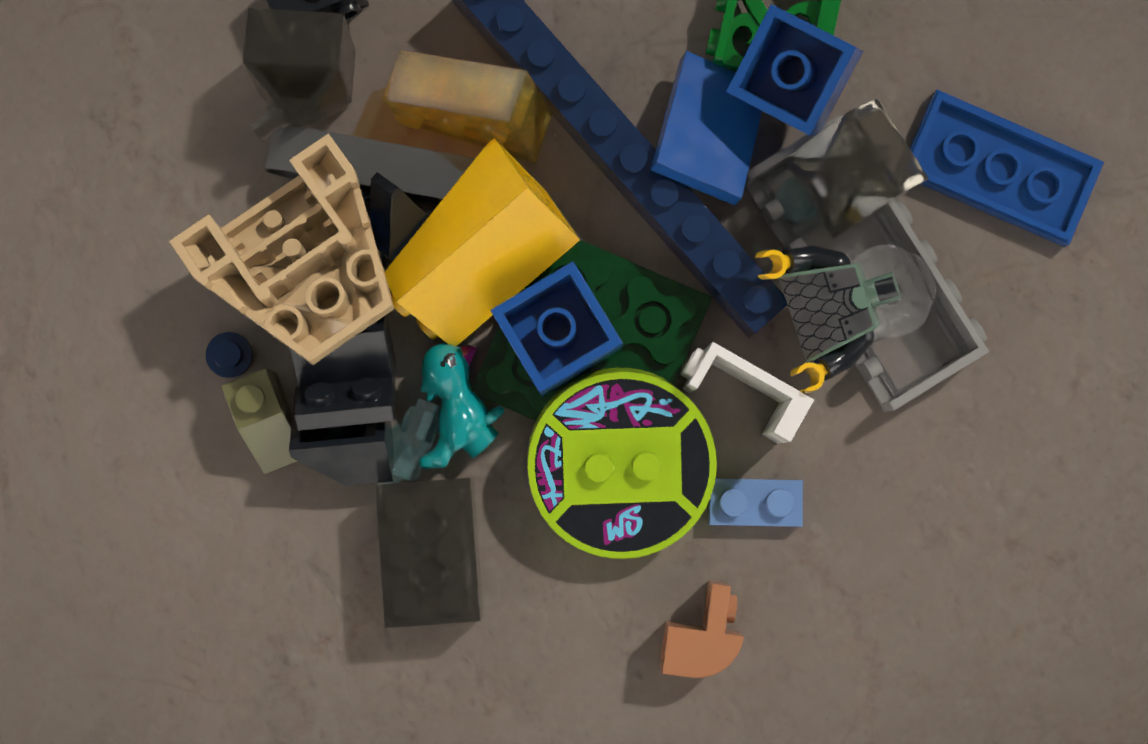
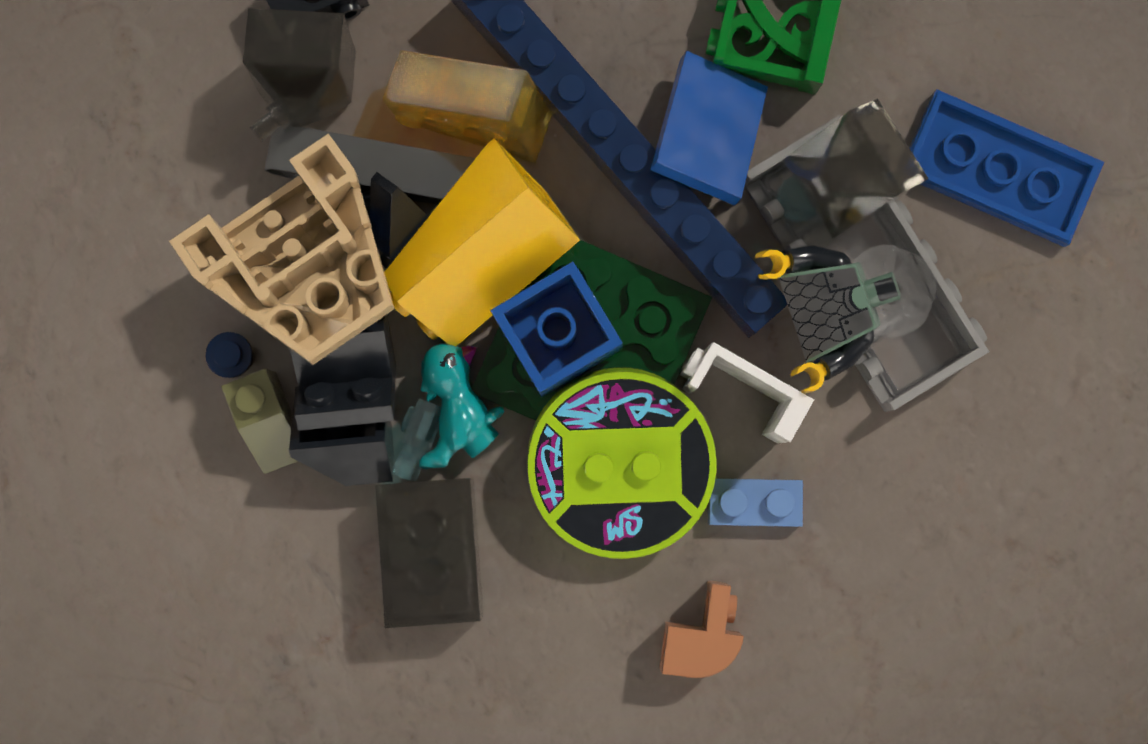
blue brick [726,4,864,137] -> none

